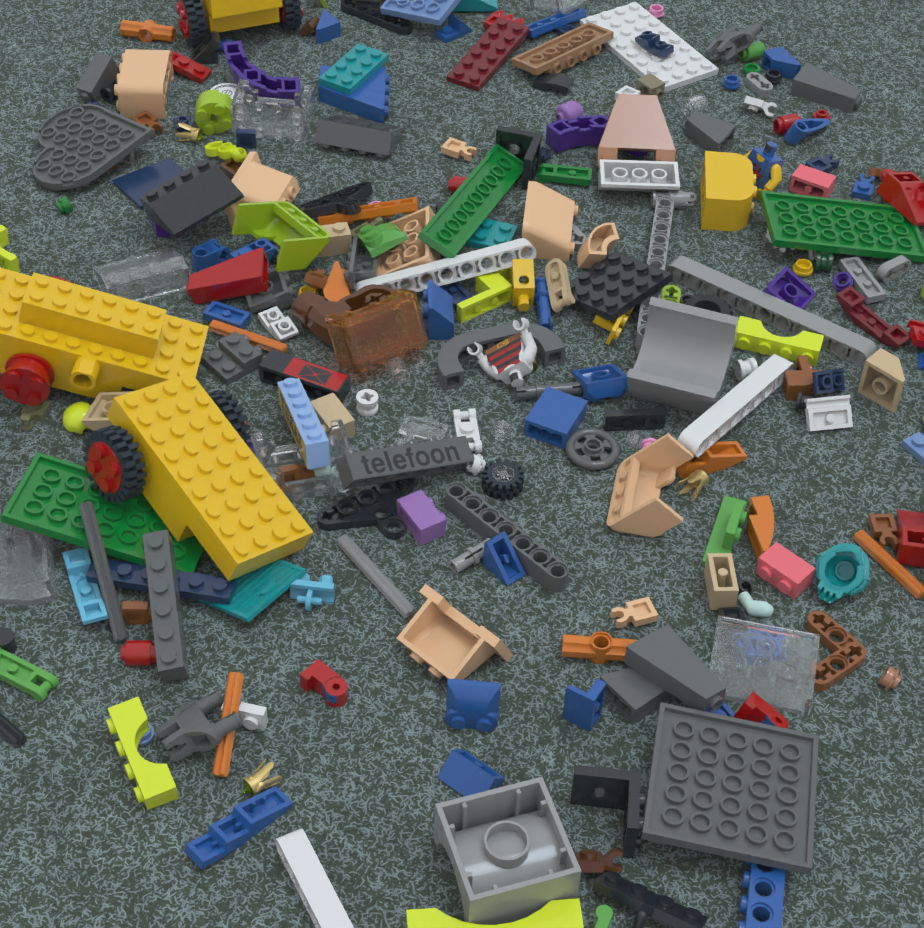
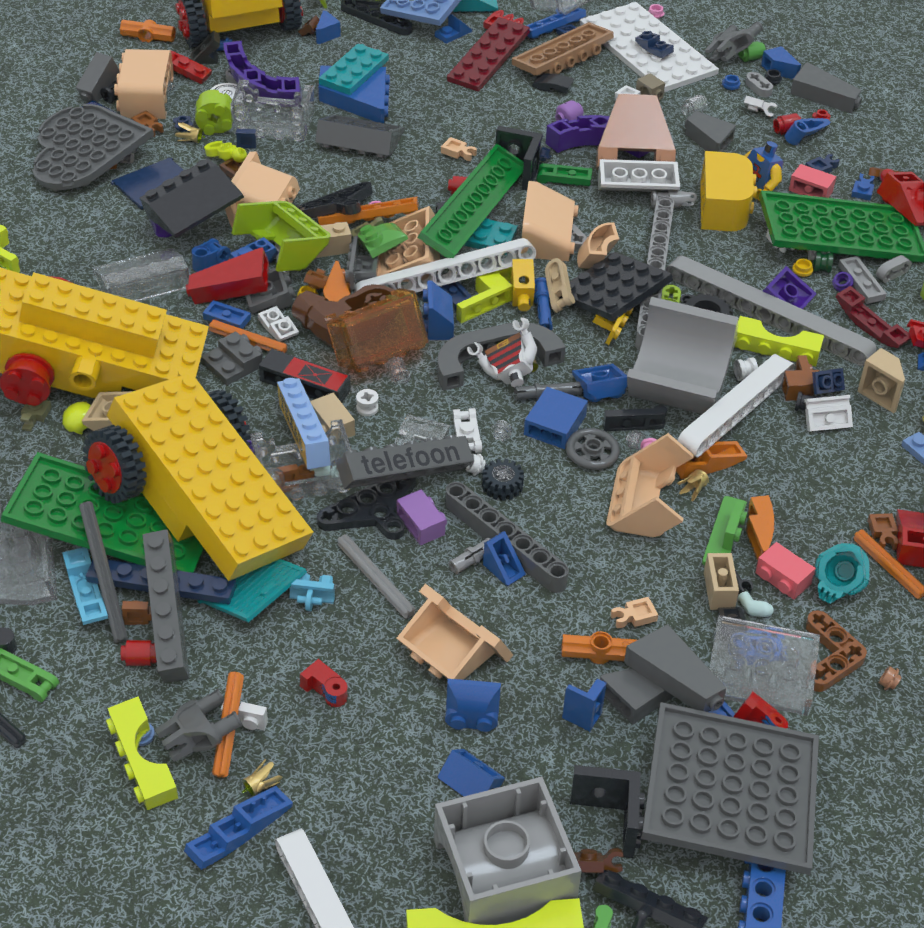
green plate [55,196,73,215] -> none
green tile [743,63,761,76] -> none

